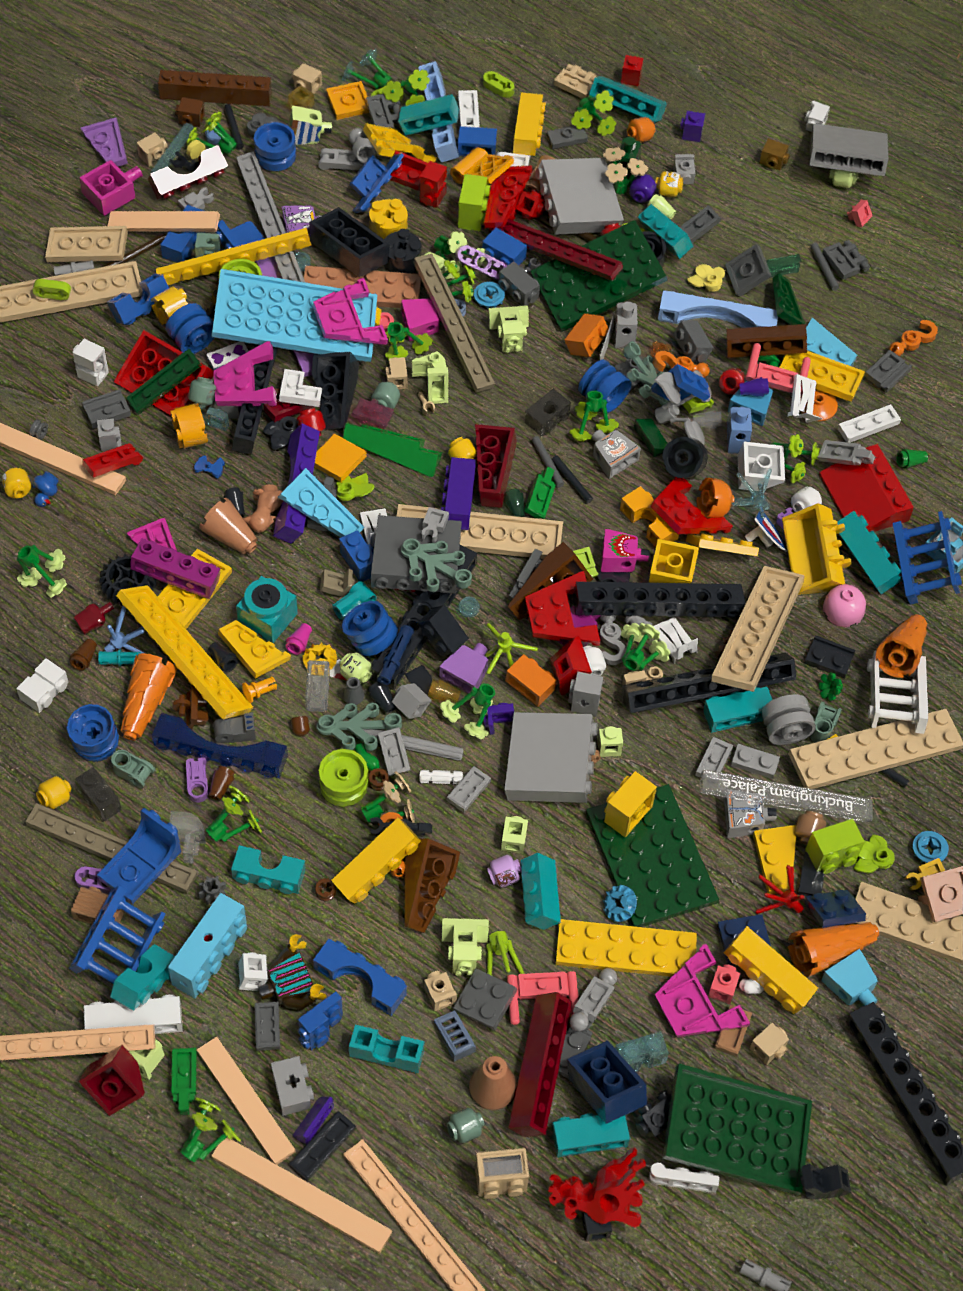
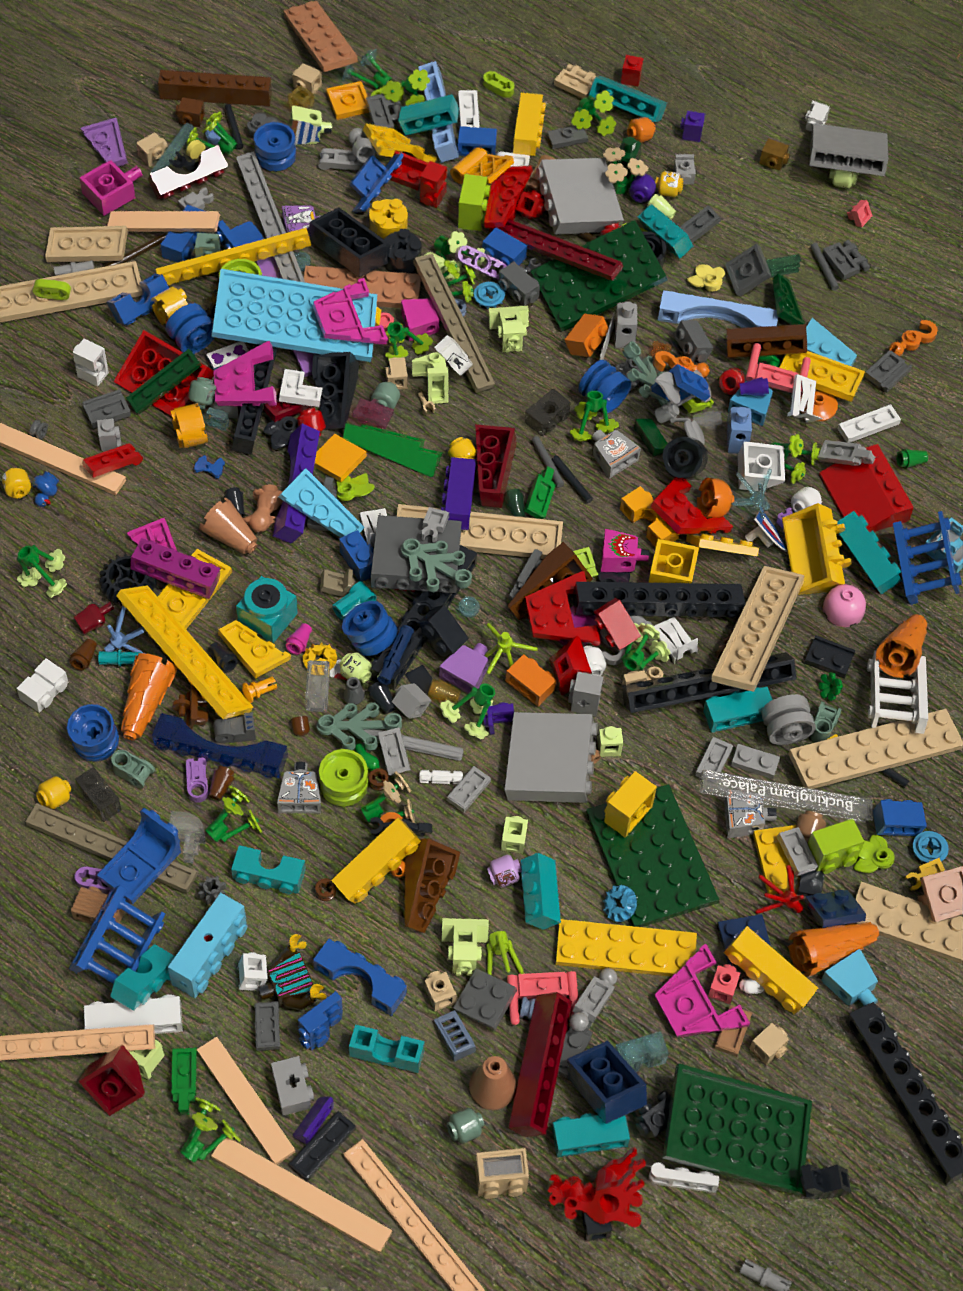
none -> light grey torso [278,761,321,813]
none -> nougat plate [283,1,358,72]
none -> white leg [434,335,473,375]
none -> sand blue bush [520,997,535,1020]
none -> brick [594,598,641,650]
none -> light grey plate [777,827,818,876]
none -> blue brick [872,799,927,836]

